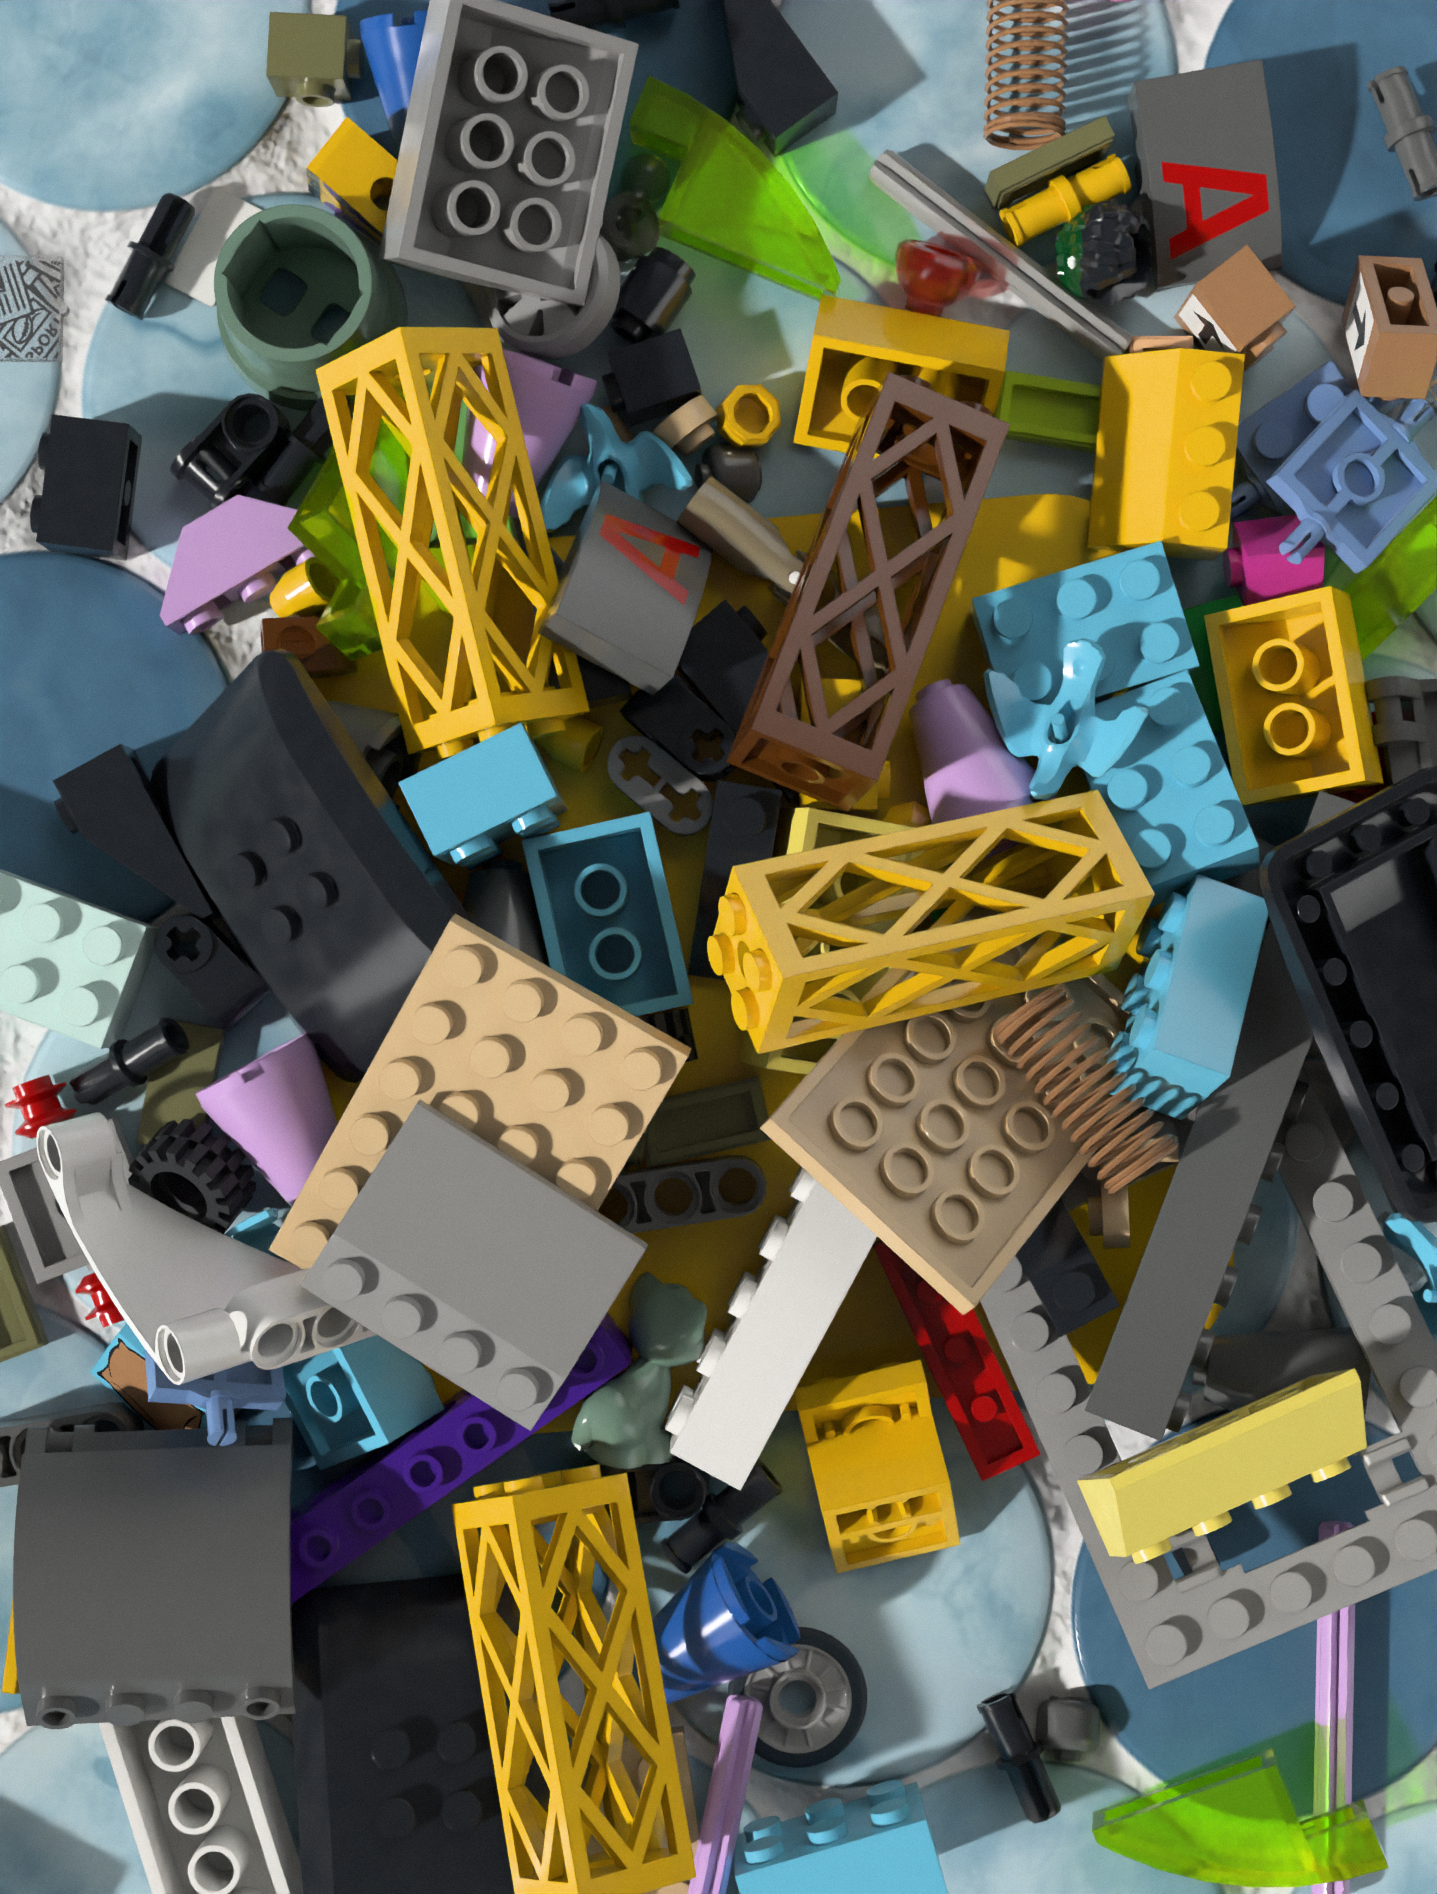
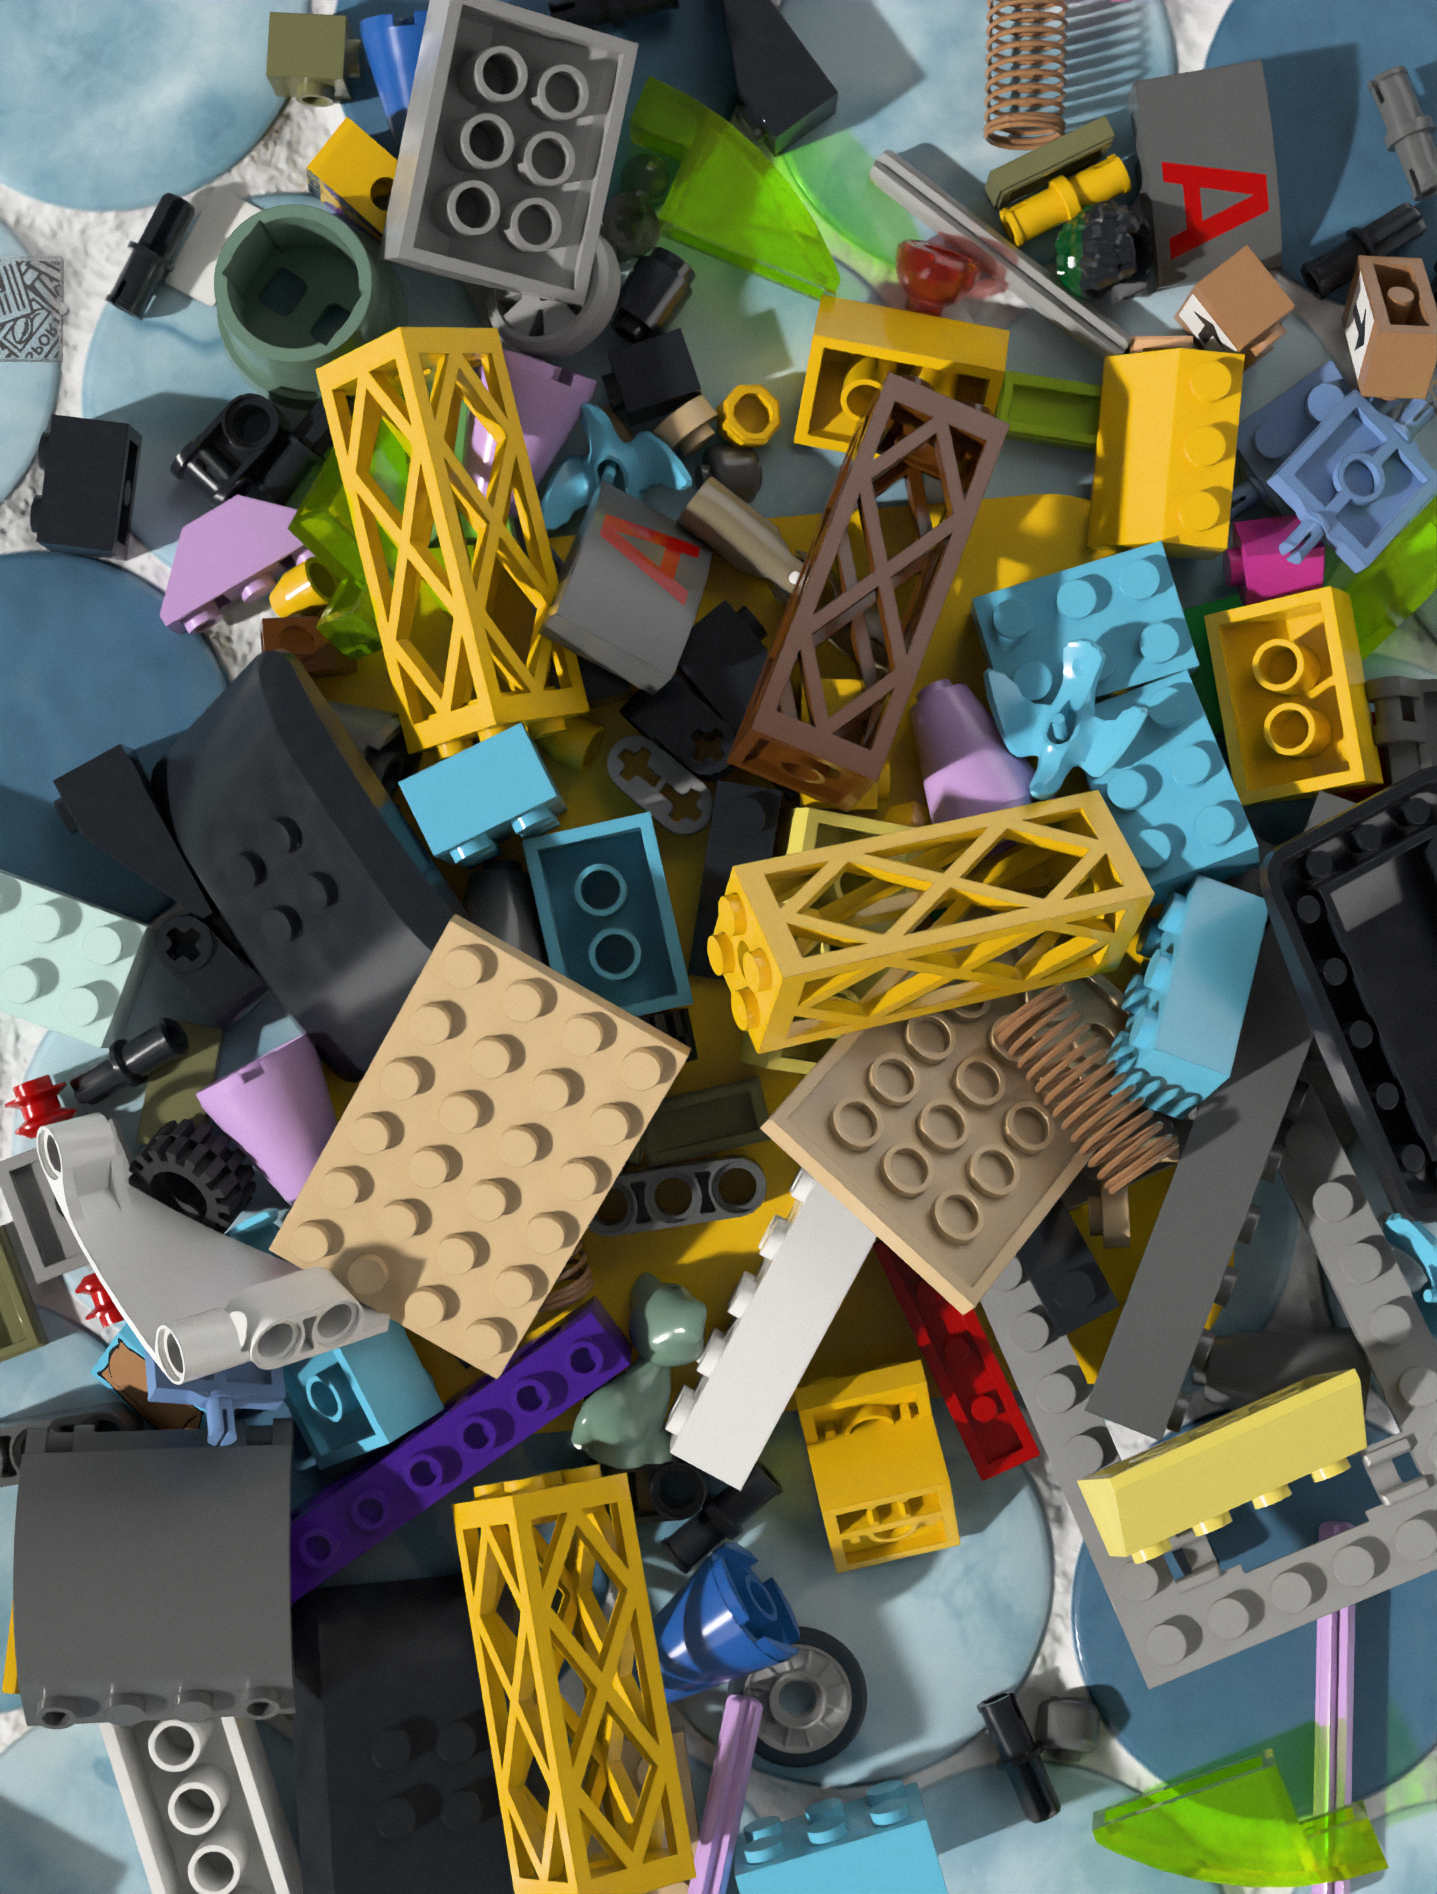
light grey slope [300,1099,648,1431] -> none
none -> black axle [1301,203,1426,300]

